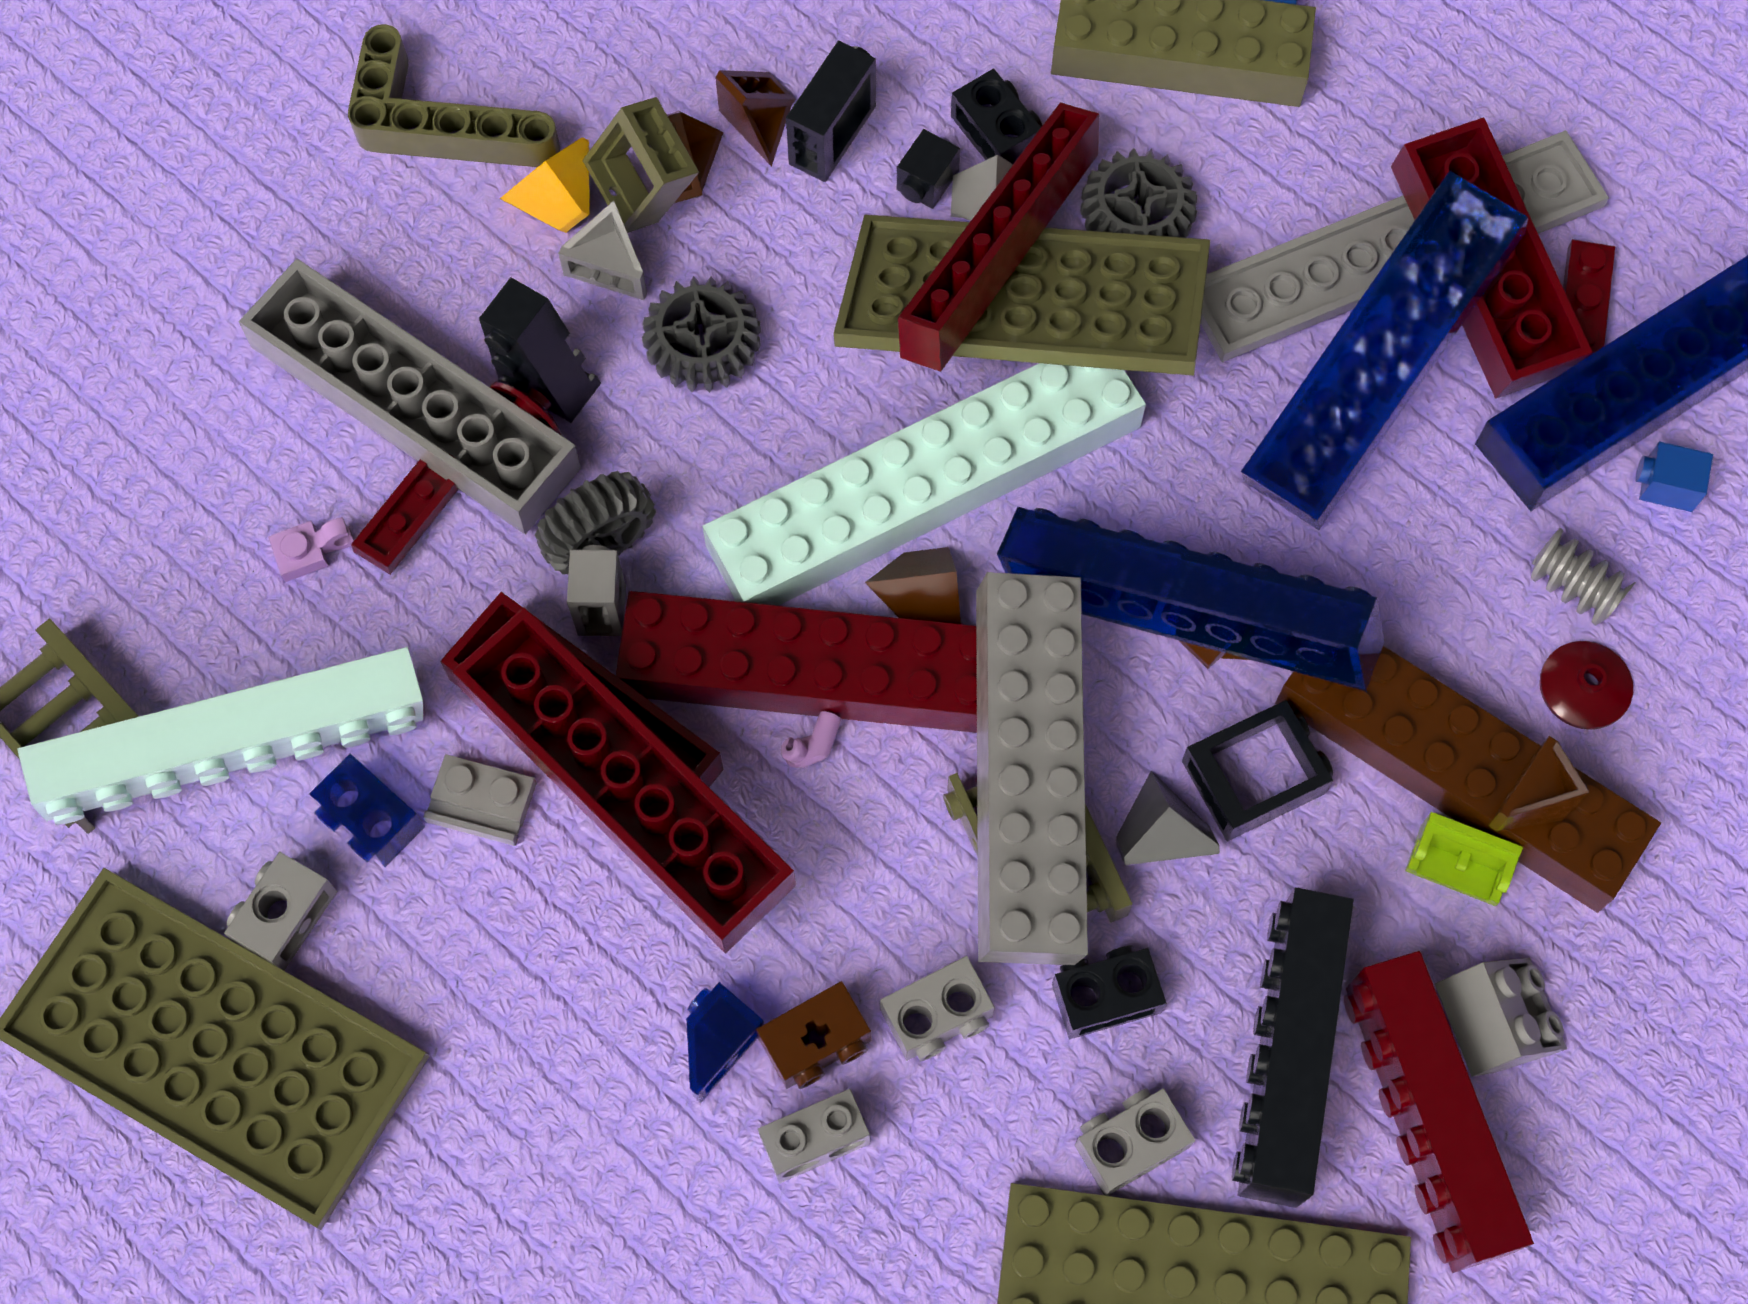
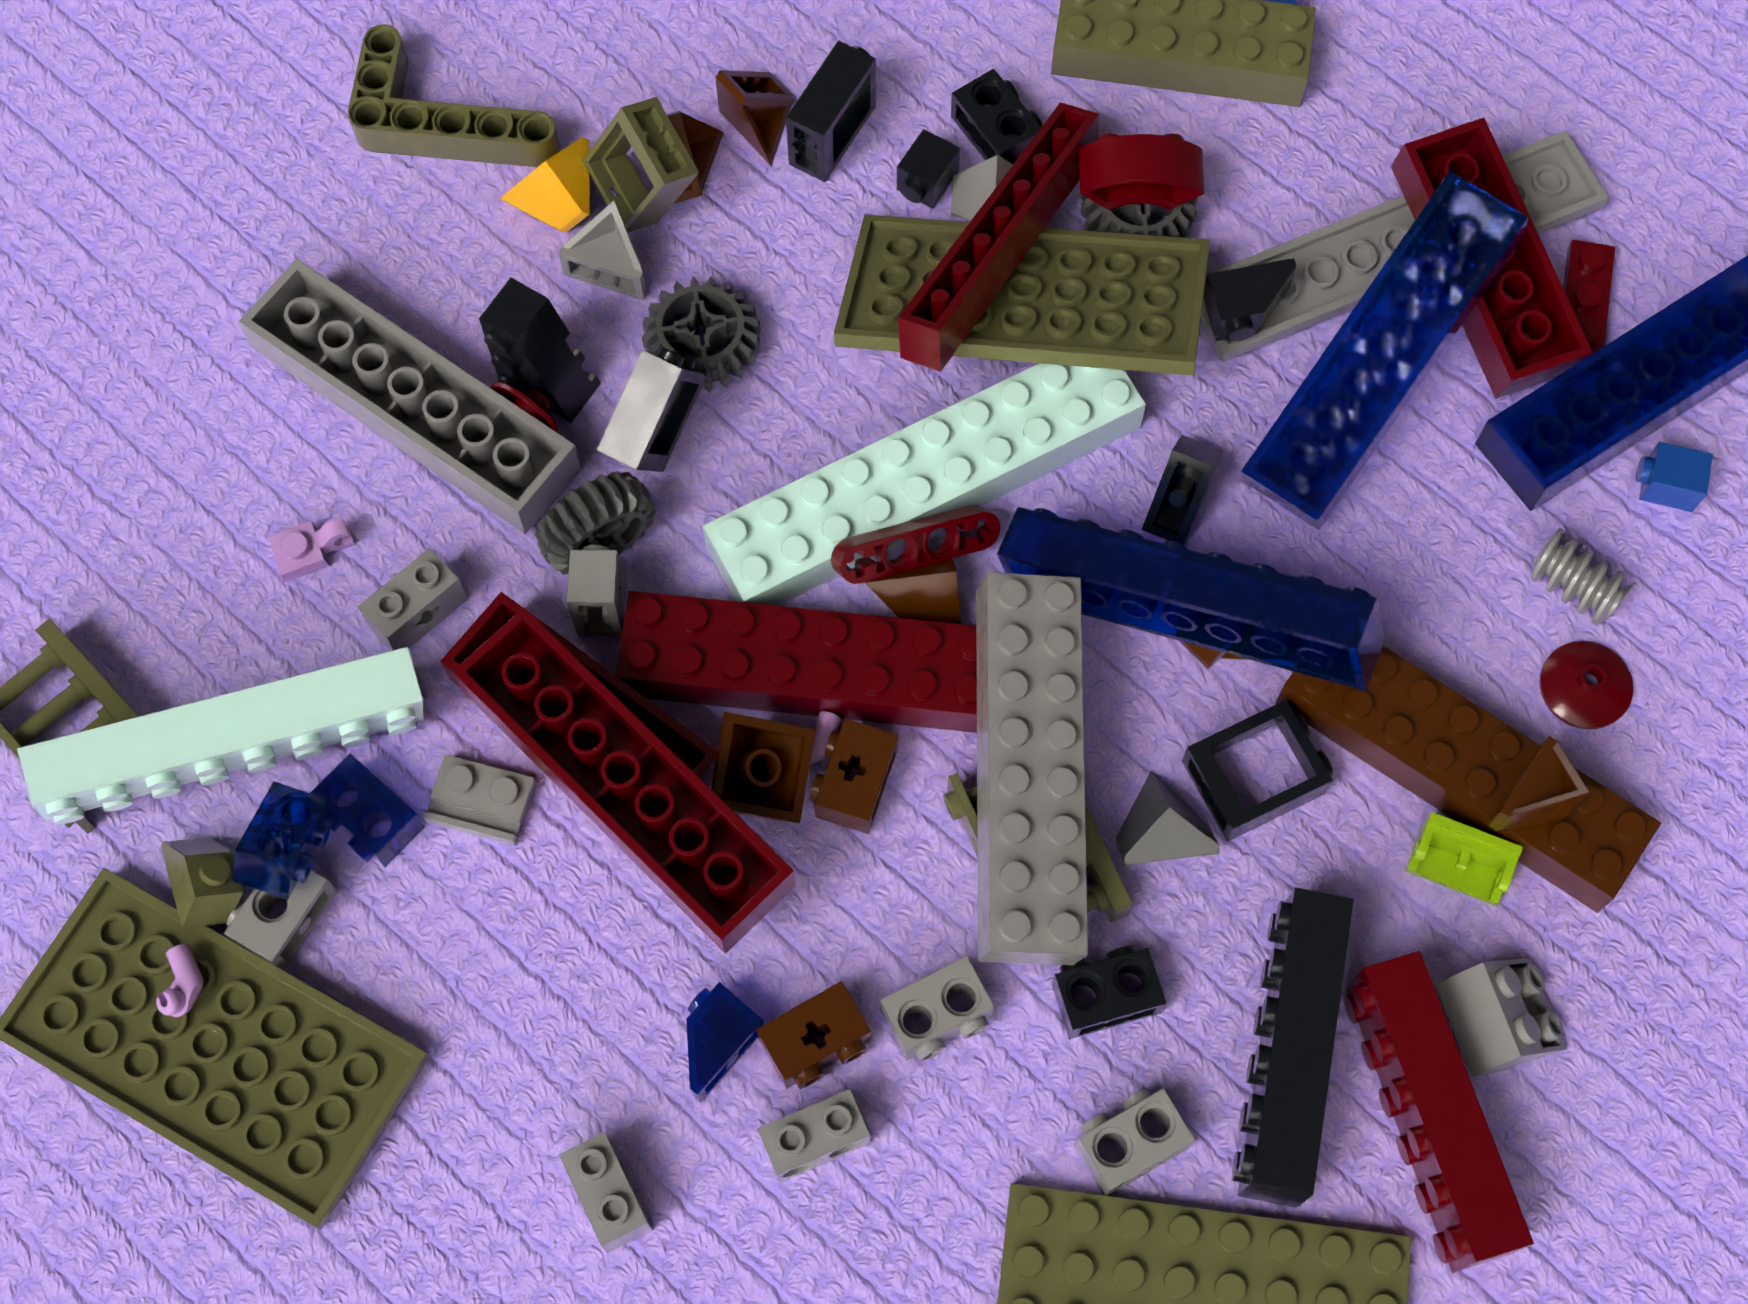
dark red plate [351,446,458,575] -> none
none -> lavender arm [156,943,204,1017]
none -> olive slope [161,838,243,928]
none -> clear blue brick [233,781,333,899]
none -> light grey brick [358,548,468,651]
none -> light grey brick [559,1131,653,1253]
none -> window [597,347,707,472]
none -> reddish brown slope [711,712,816,823]
none -> reddish brown brick [809,718,898,834]
none -> dark red beam [831,505,1001,584]
none -> dark red brick [1079,133,1205,210]
none -> black slope [1141,435,1224,546]
none -> black slope [1204,258,1296,341]

